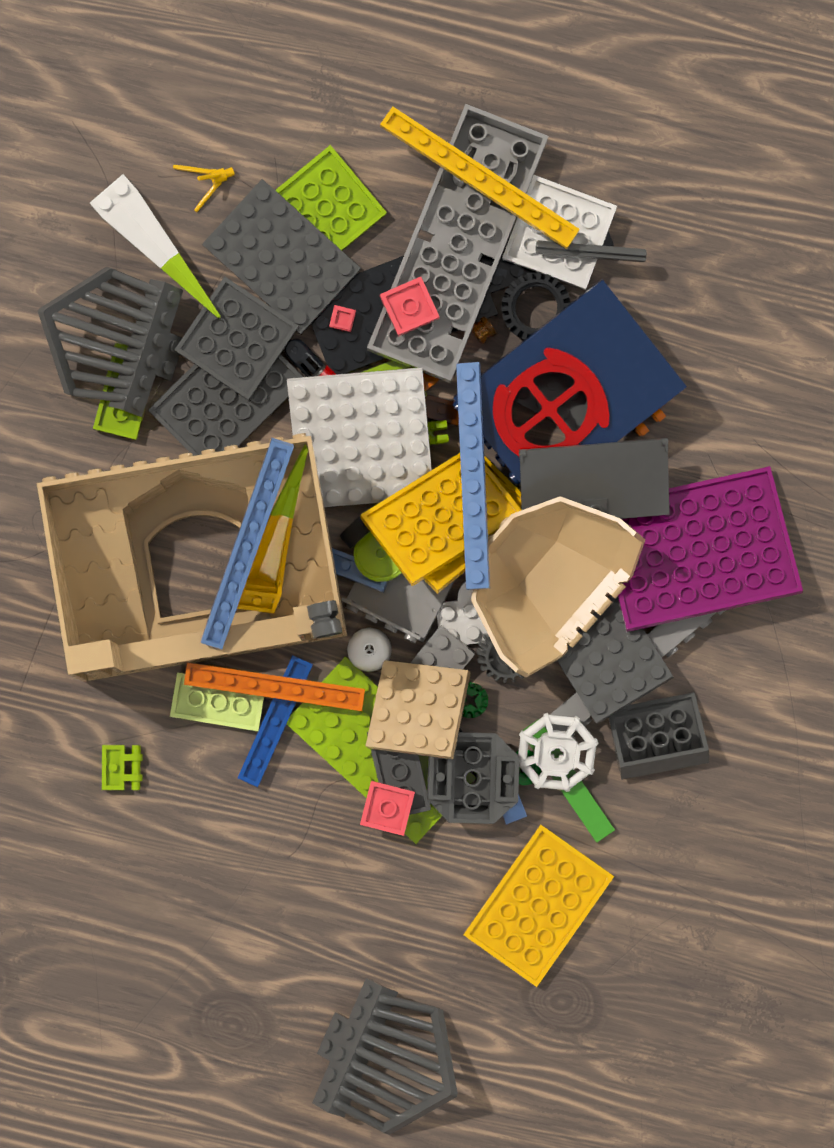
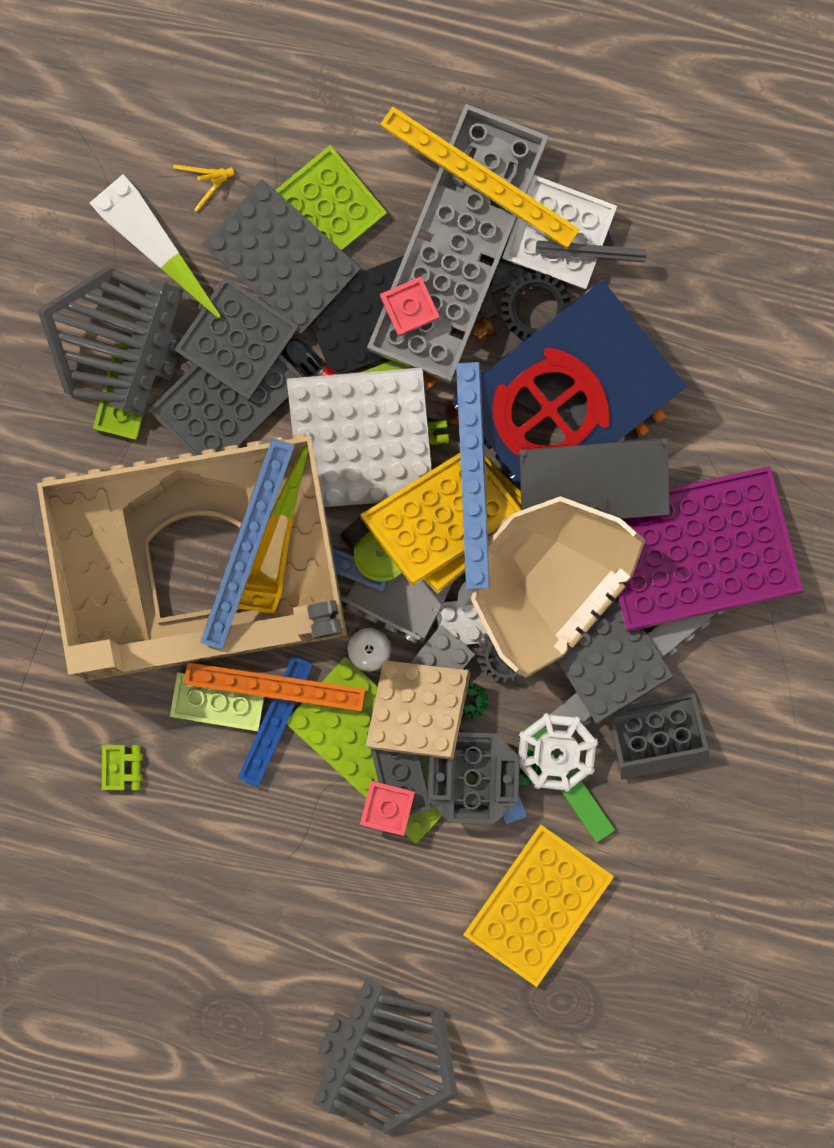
coral tile [329,305,356,333] -> none

